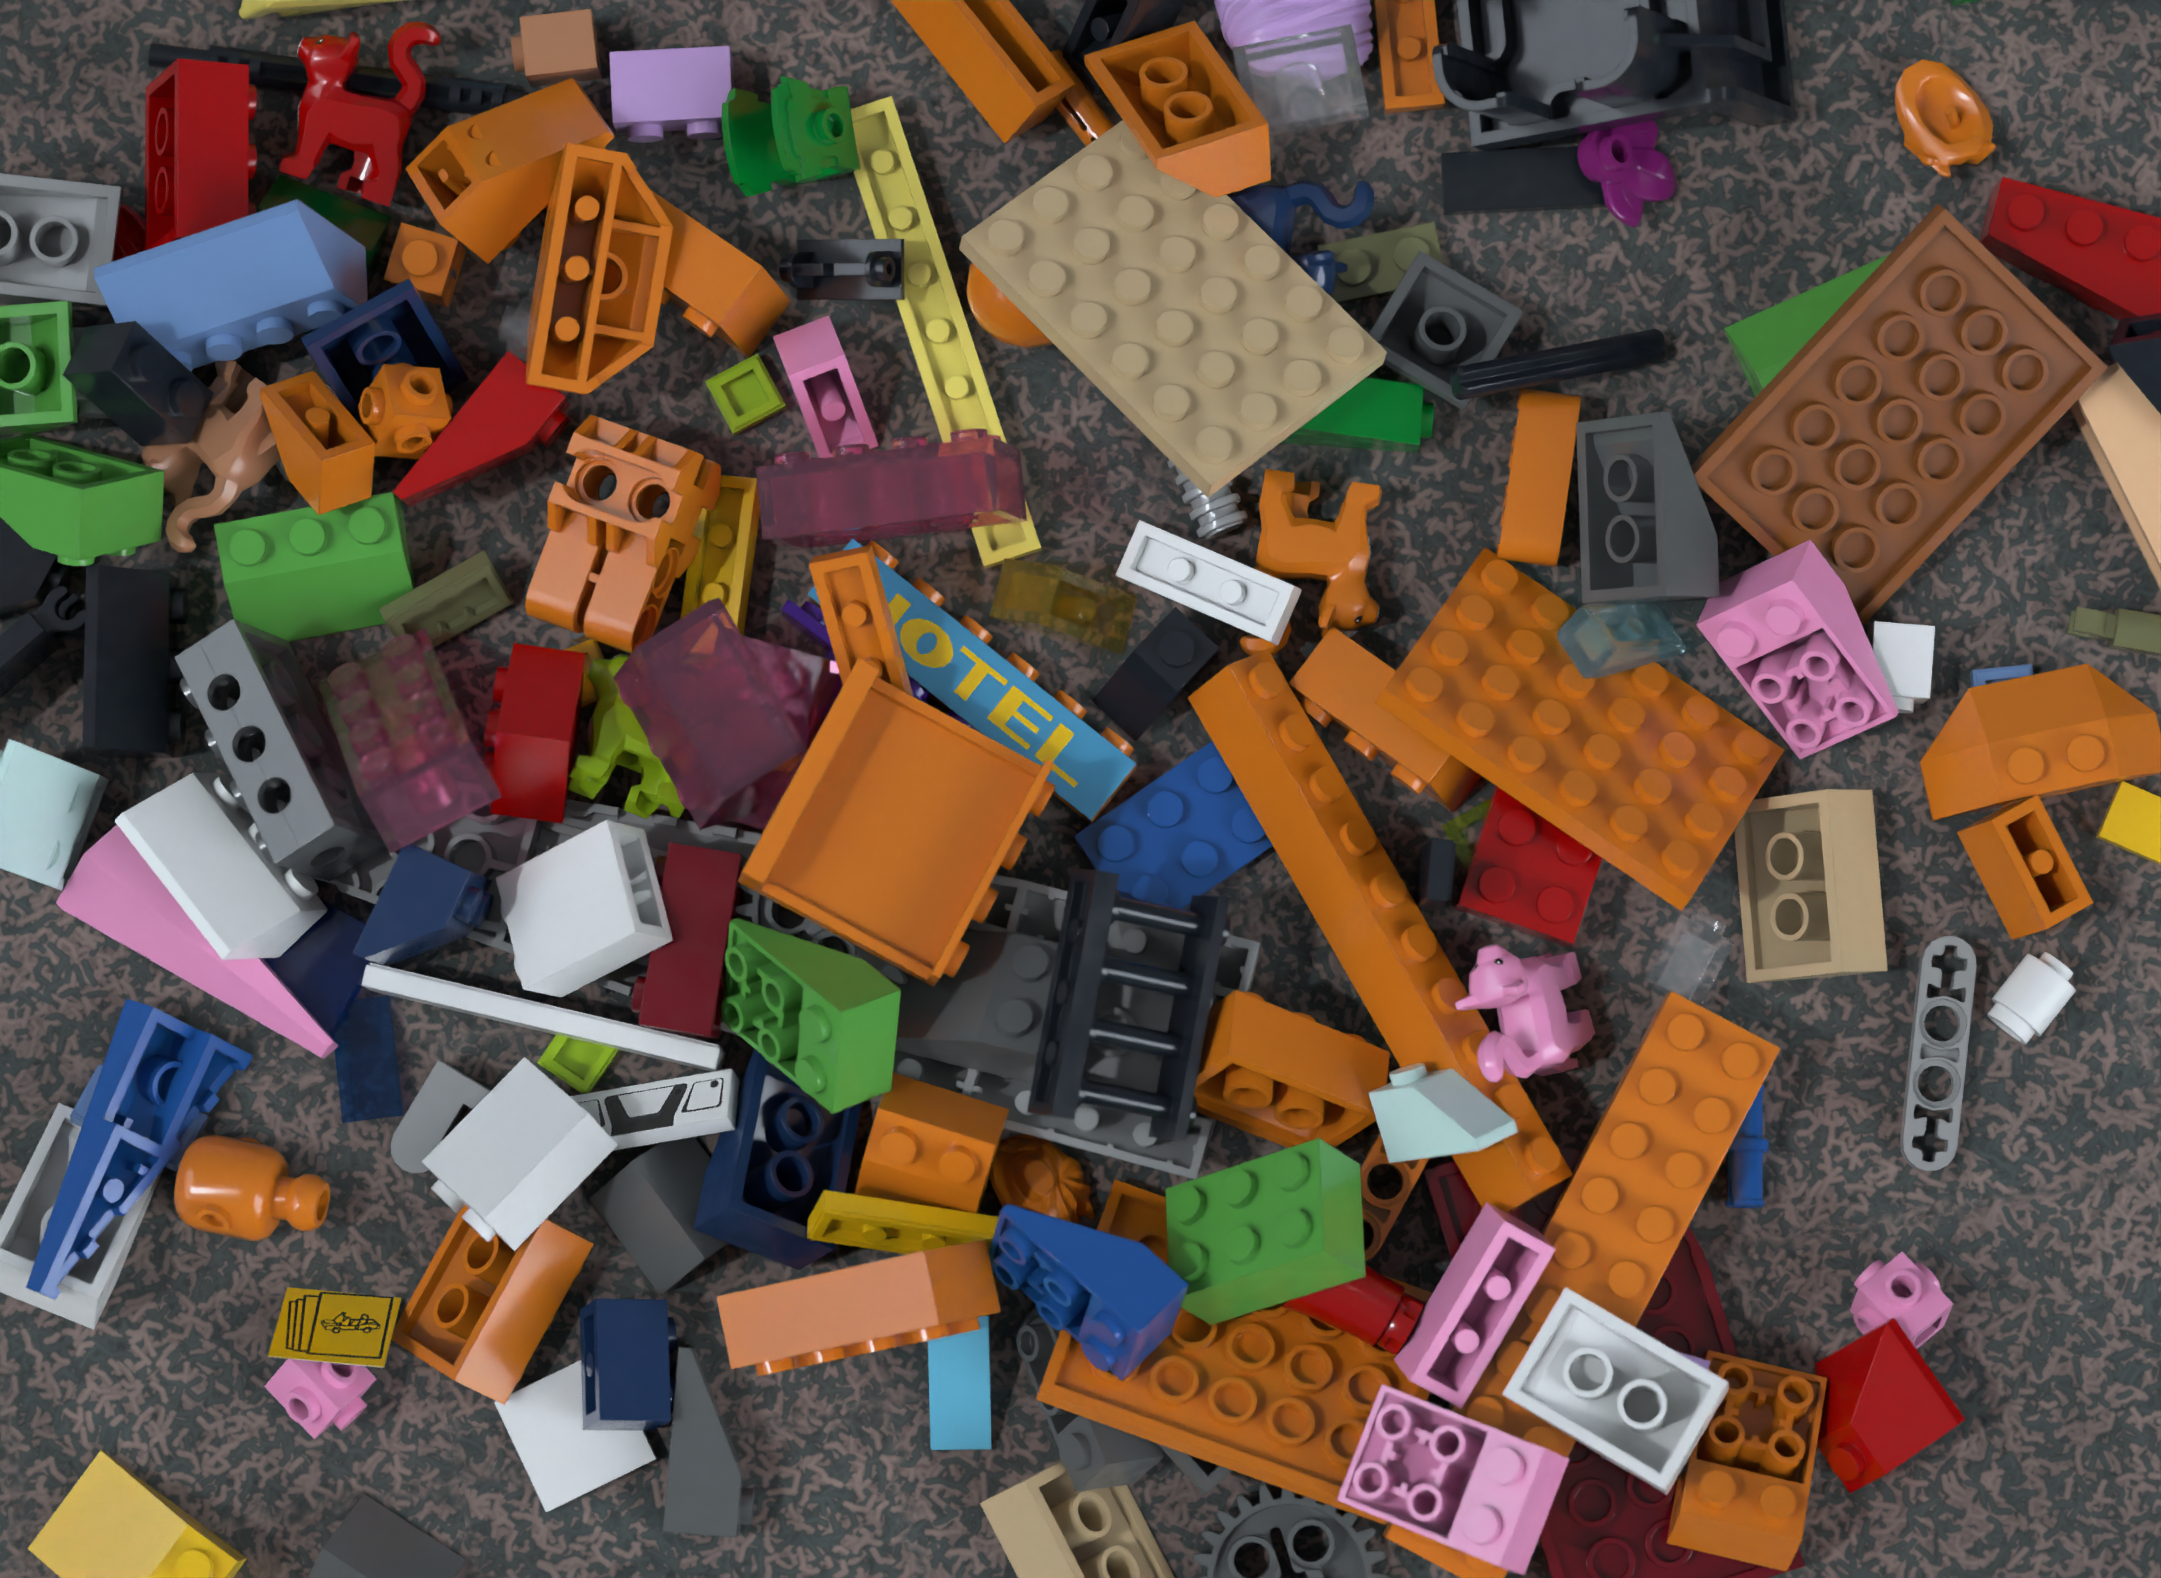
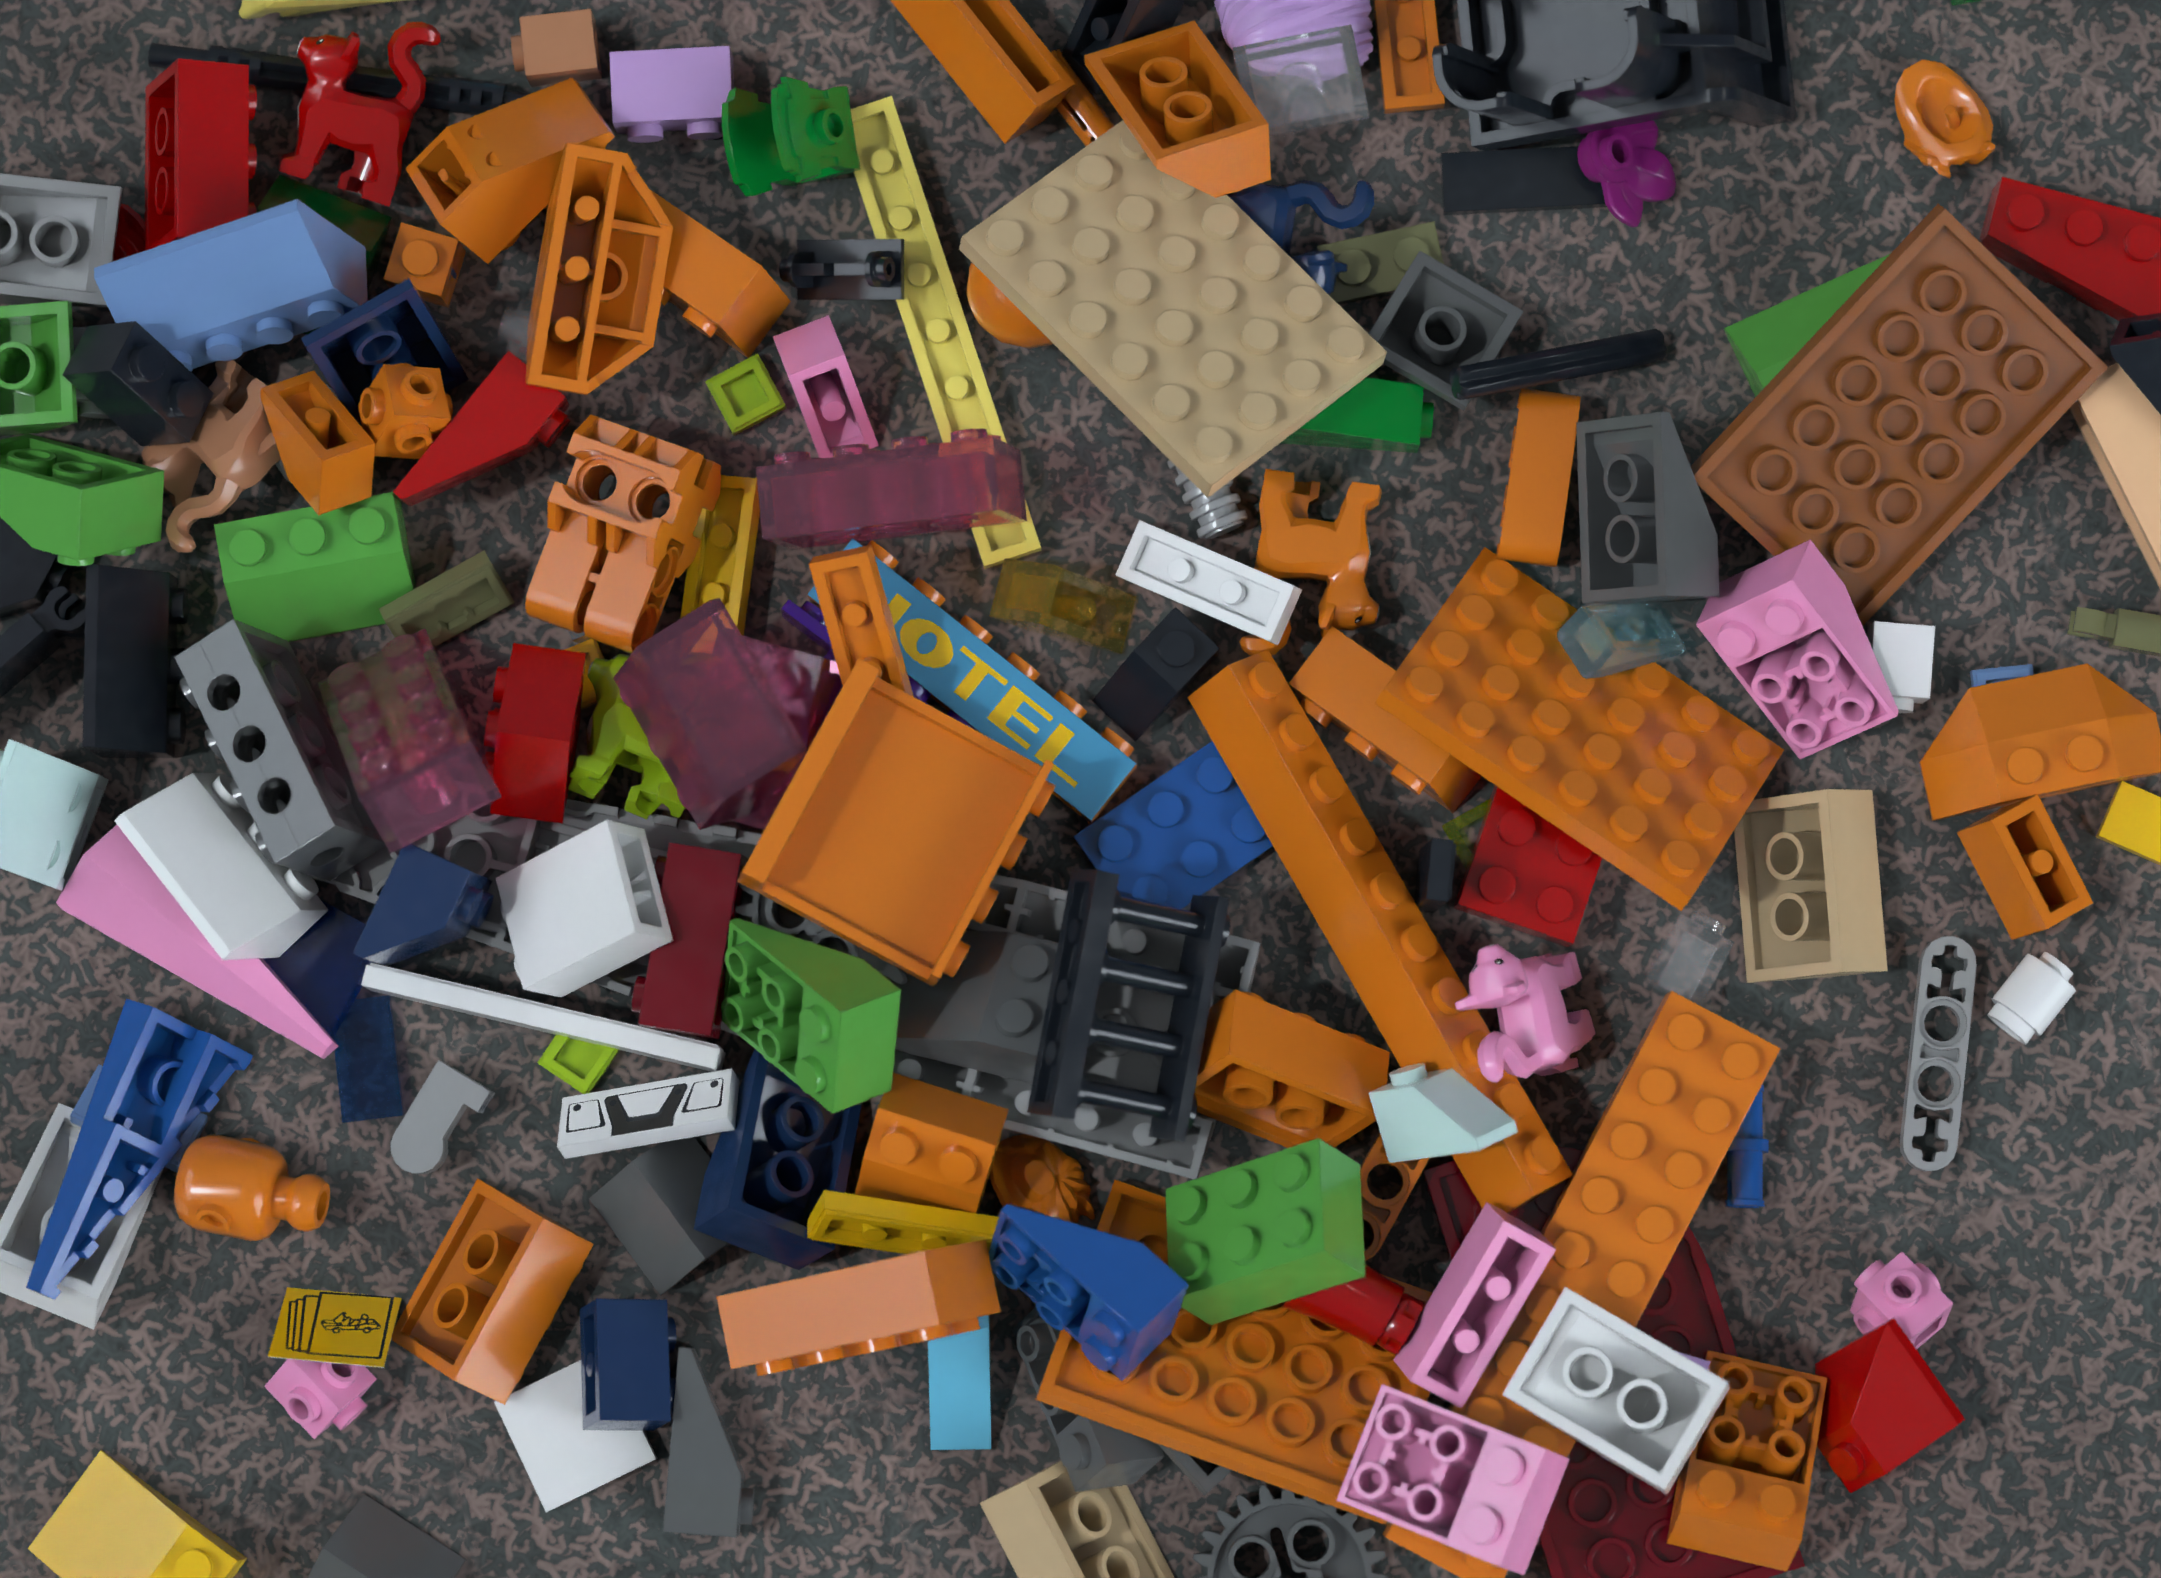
white brick [421,1057,618,1251] -> none

